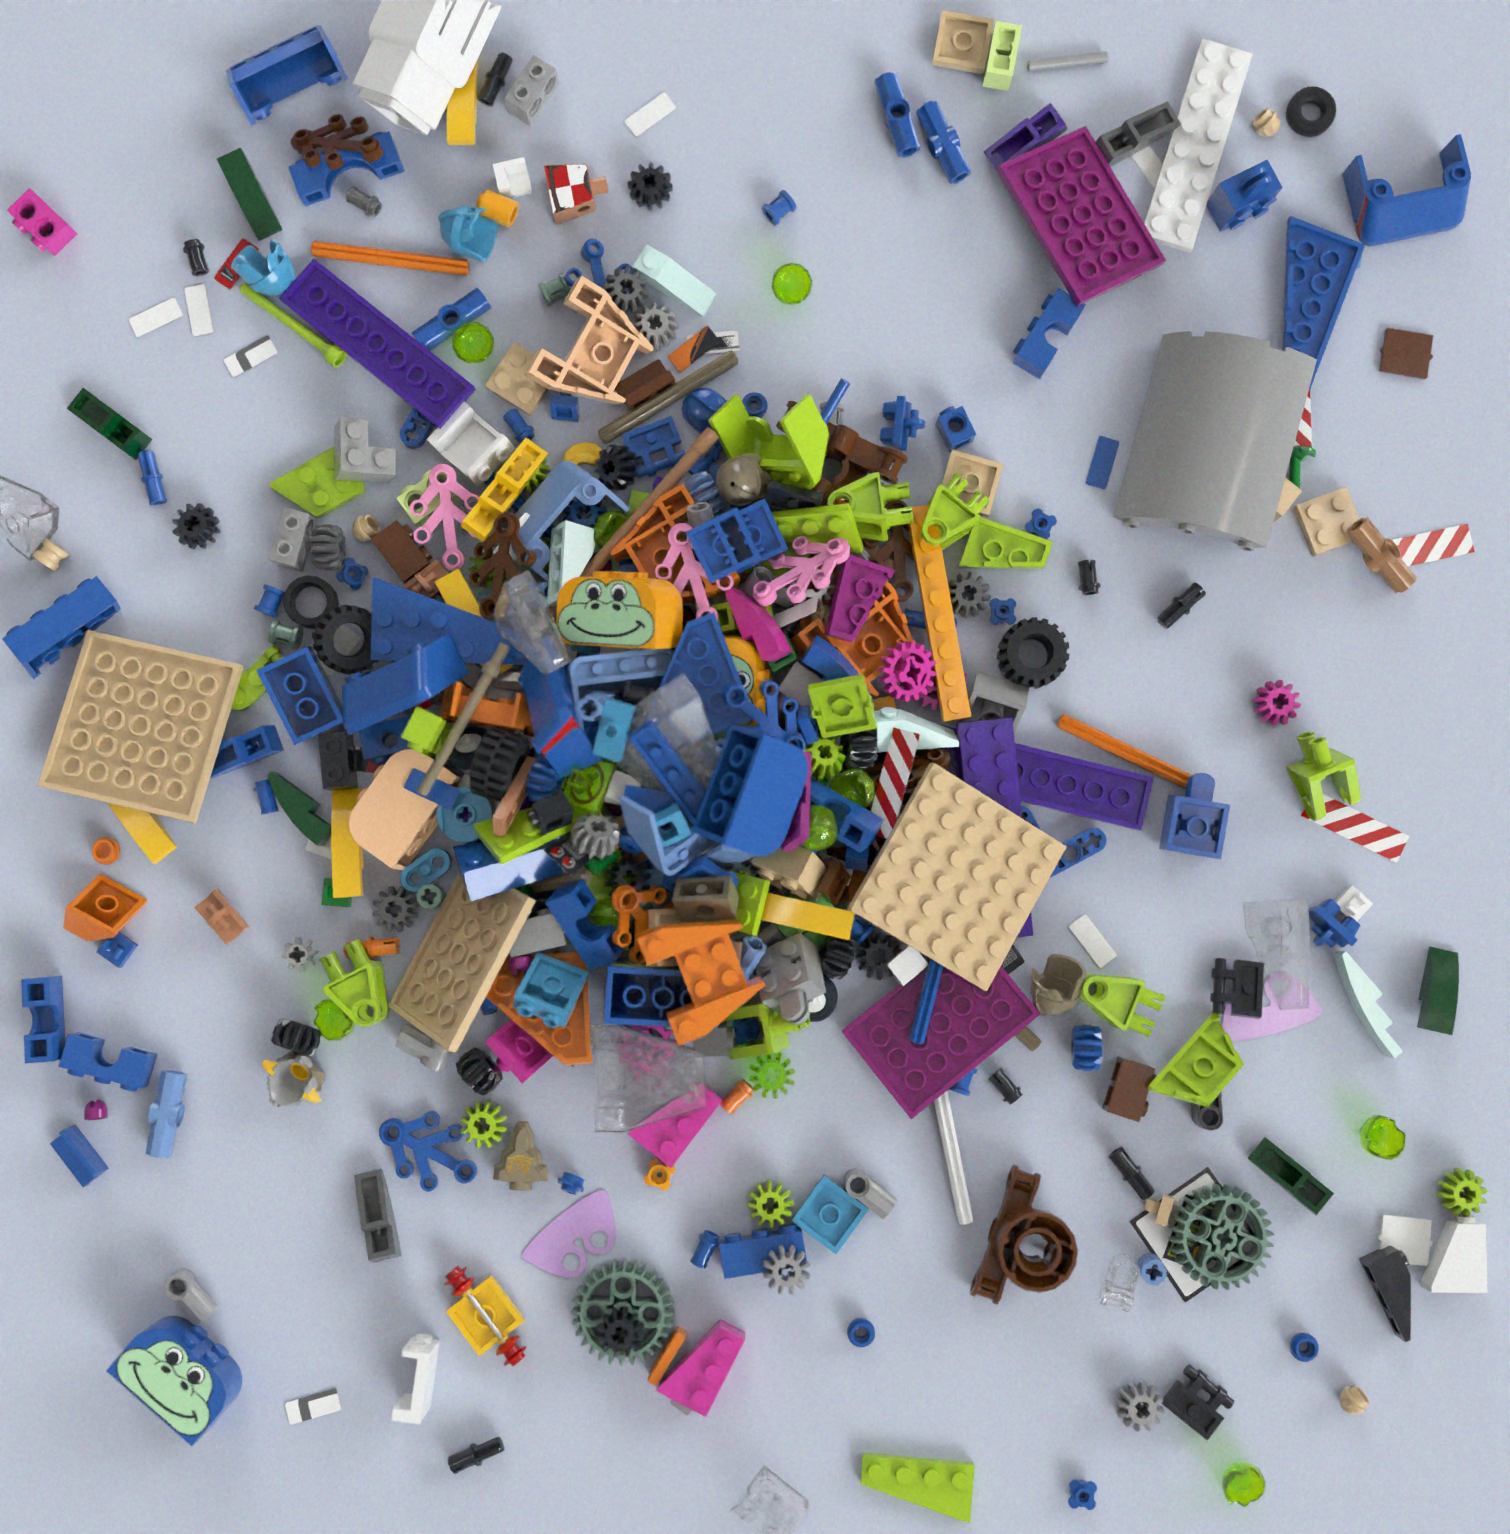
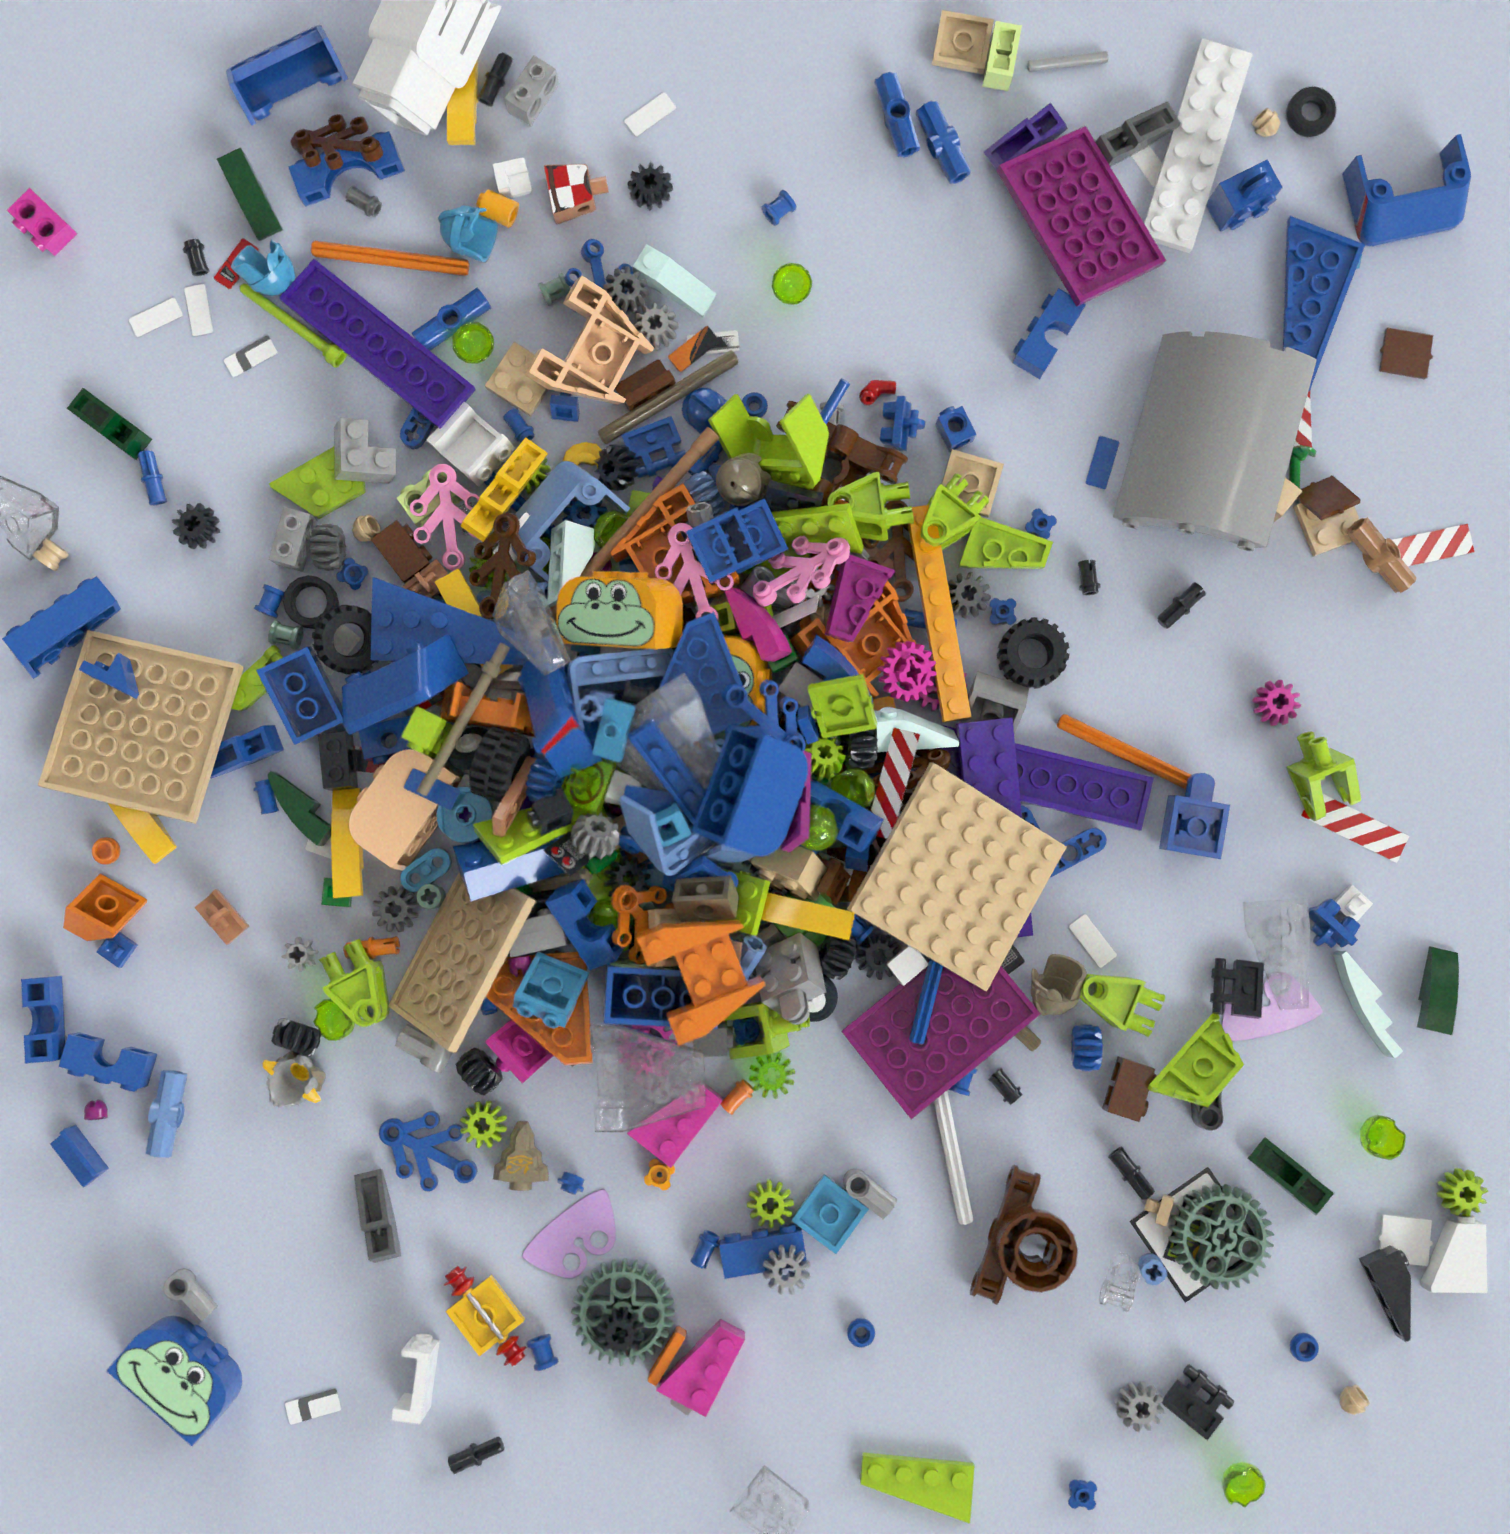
none -> blue slope [78,653,139,699]
none -> blue bush [526,1334,559,1371]
none -> red arm [859,380,896,406]
none -> reddish brown piece [1296,475,1361,521]

